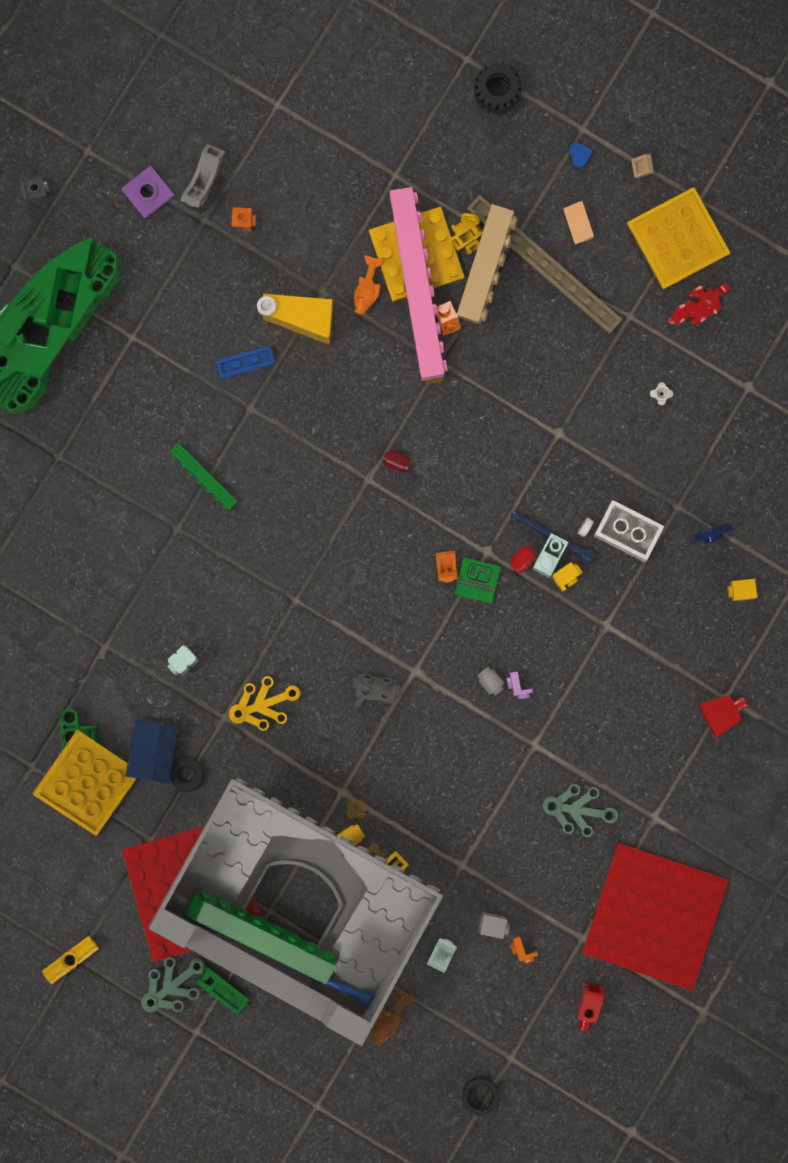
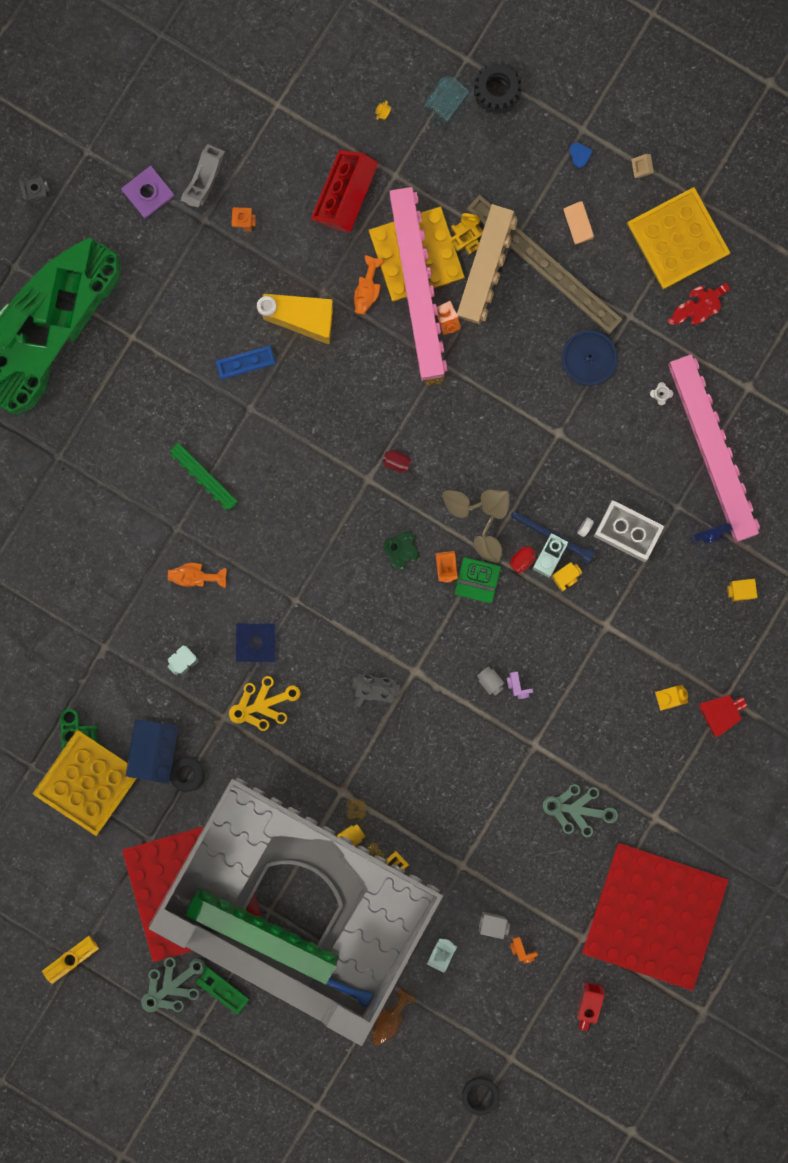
none -> orange animal [168,563,227,588]
none -> clear blue piece [236,623,275,662]
none -> red slope [311,150,379,233]
none -> yellow plate [375,101,391,120]
none -> dark green plate [383,532,420,570]
none -> clear light blue bracket [424,77,469,121]
none -> dark tan plant [442,490,509,563]
none -> dark blue piece [562,330,617,386]
none -> yellow bracket [655,684,688,711]
none -> bright pink brick [668,354,760,543]

